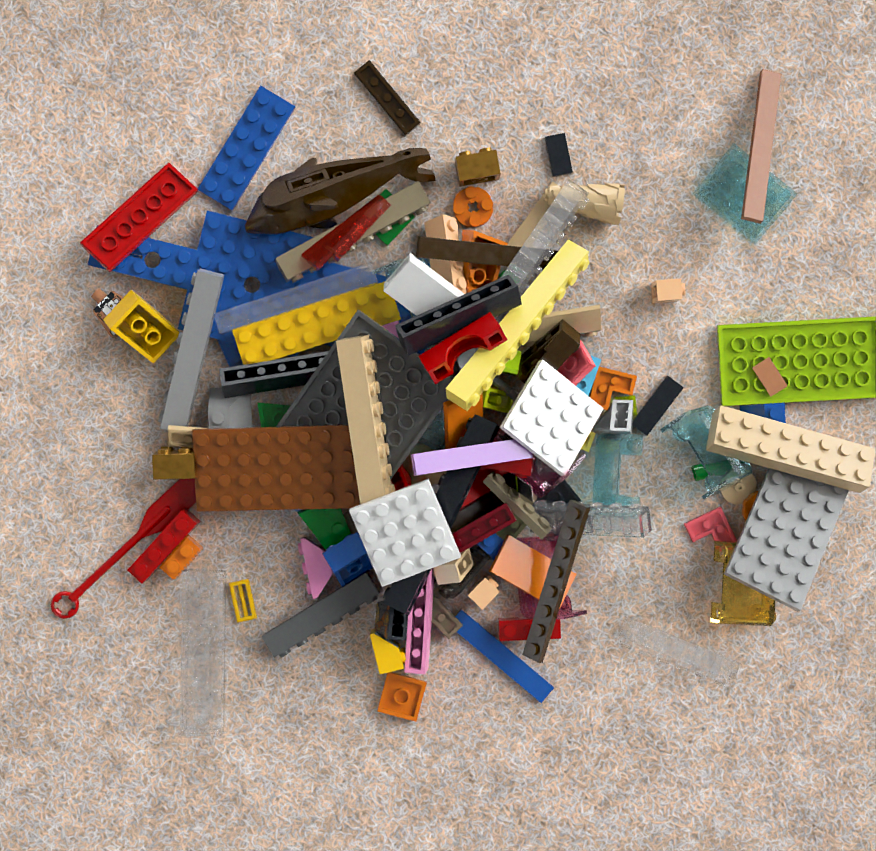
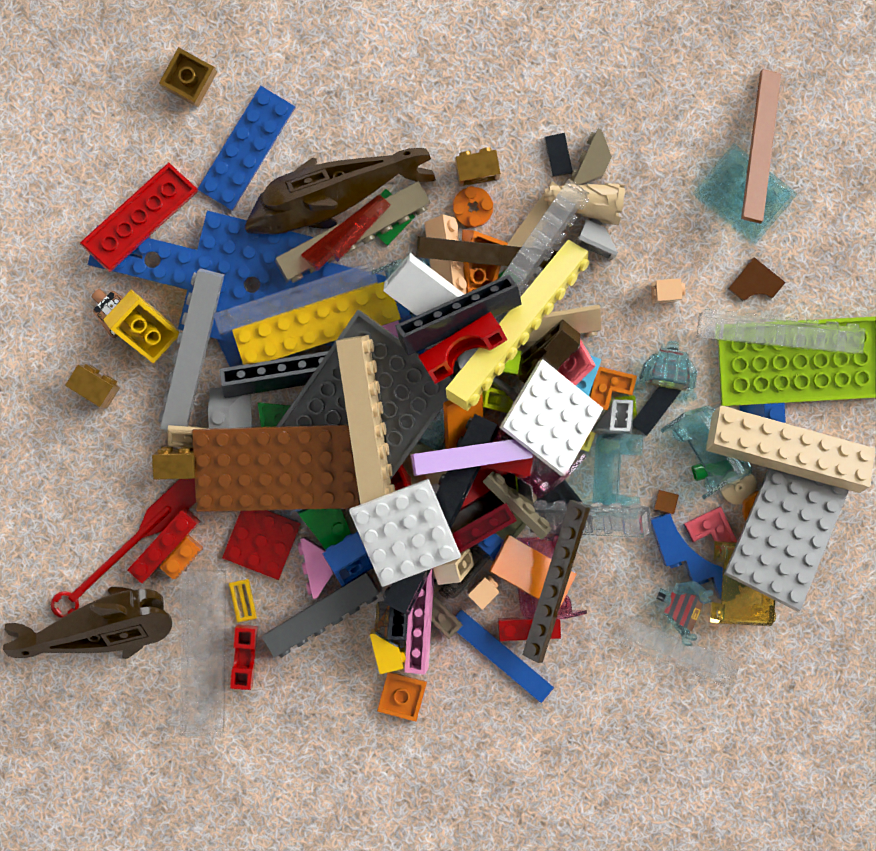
dark brown tile [354,60,421,136] -> none
nougat sticker [752,357,787,397] -> none
none -> dark brown animal [3,587,172,659]
none -> pearl gold brick [65,364,120,408]
none -> pearl gold brick [159,47,217,107]
none -> red plate [222,510,301,580]
none -> red arch [230,624,258,690]
none -> dark tan slope [570,128,612,185]
none -> light grey slope [575,218,618,260]
none -> clear light blue torso [634,341,697,401]
none -> blue arch [649,513,746,602]
none -> dark orange tile [654,490,679,514]
none -> torso [656,581,713,647]
none -> clear brick [696,309,865,354]
none -> reddish brown tile [728,257,786,302]

